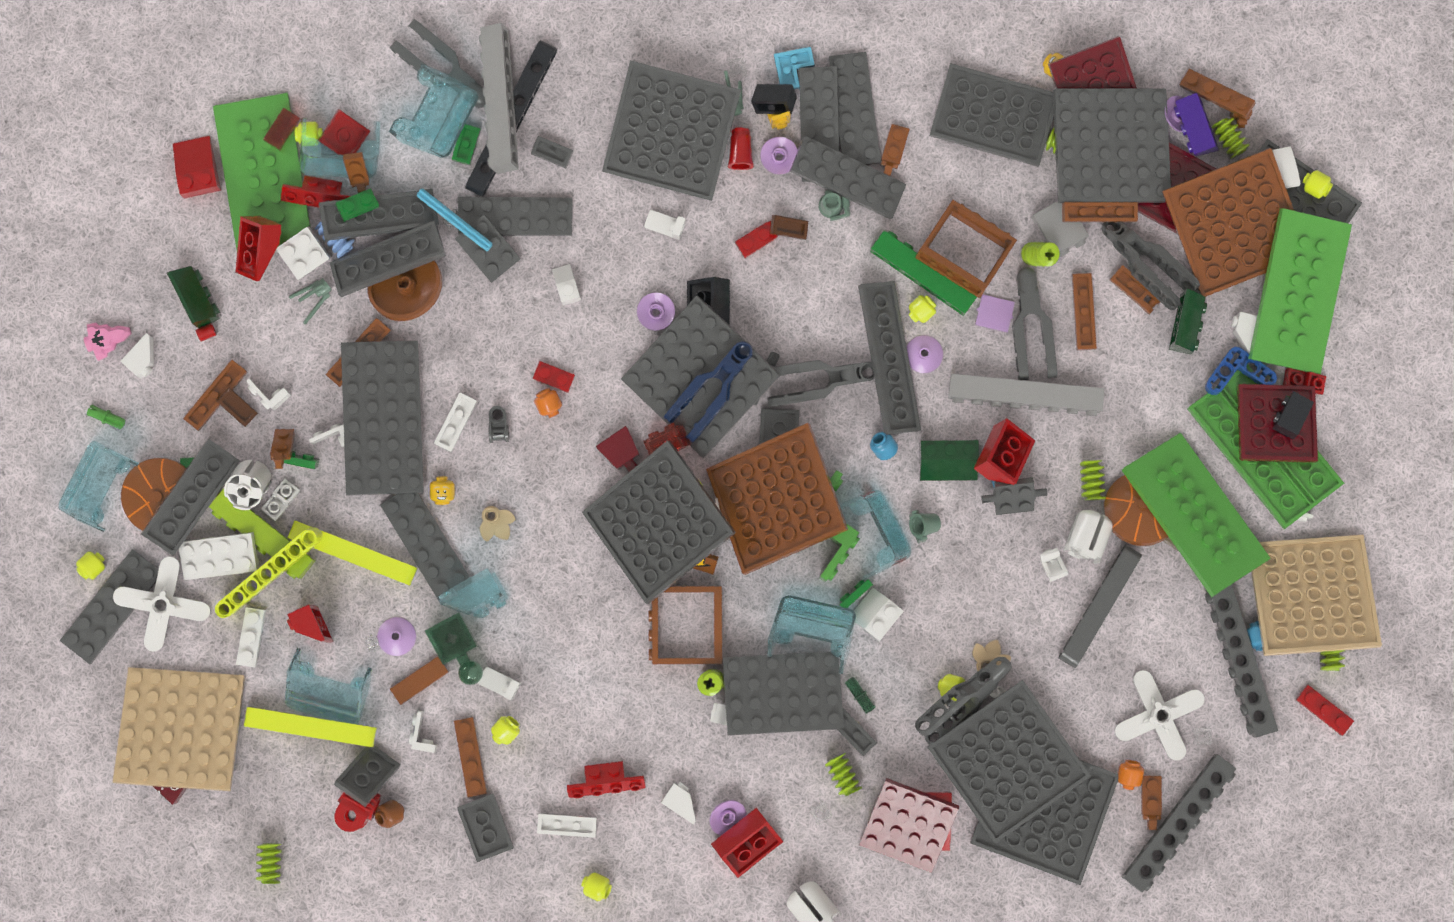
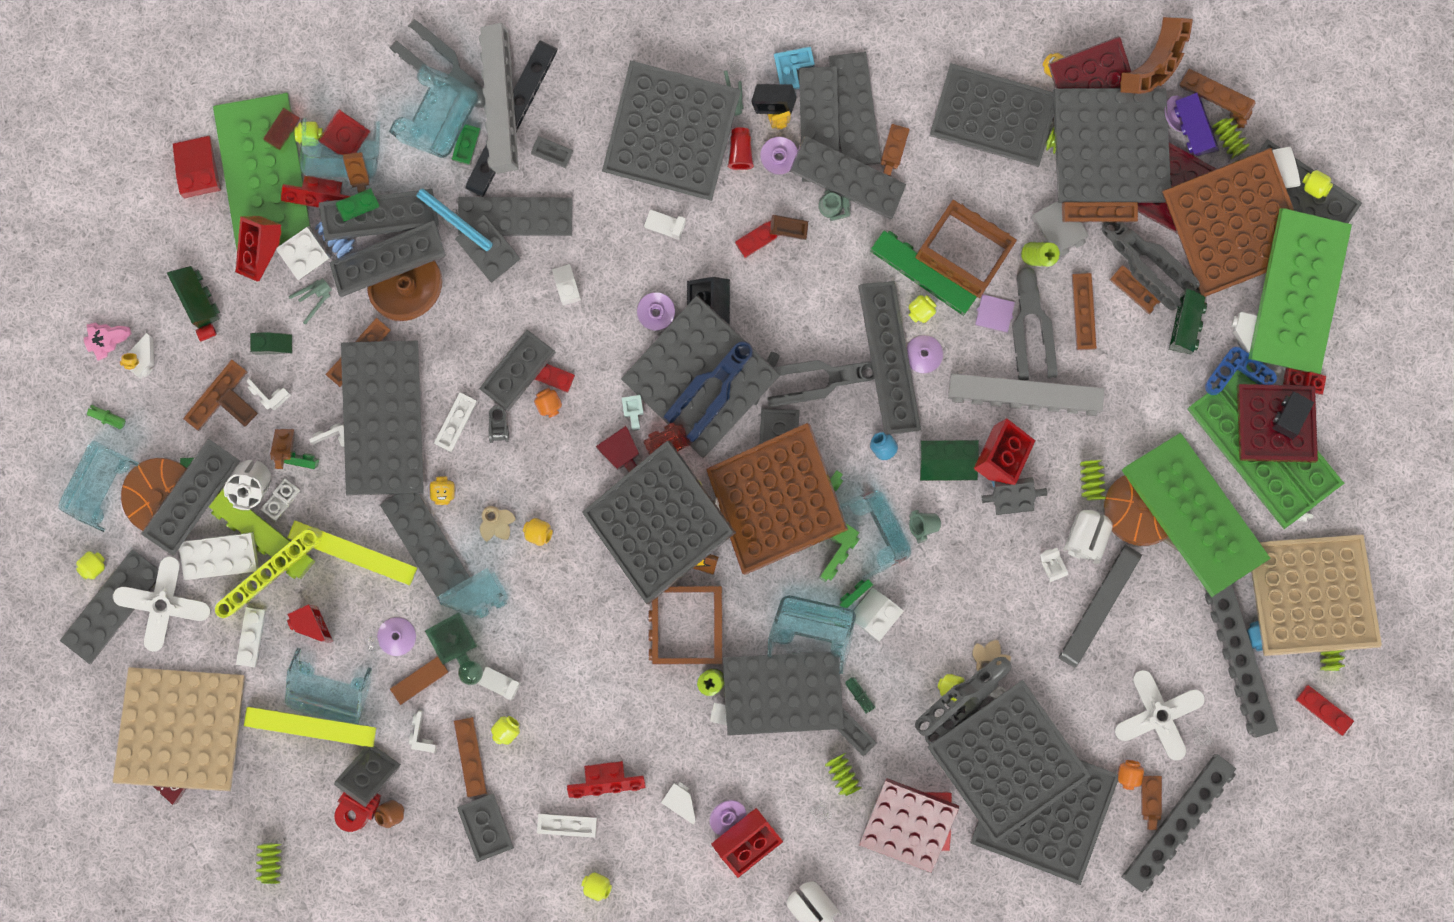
none -> yellow plate [120,353,139,370]
none -> dark green slope [250,332,293,355]
none -> dark grey tile [479,330,556,411]
none -> yellow head [523,518,553,546]
none -> light aqua plate [622,395,644,430]
none -> dark orange brick [1120,17,1193,94]

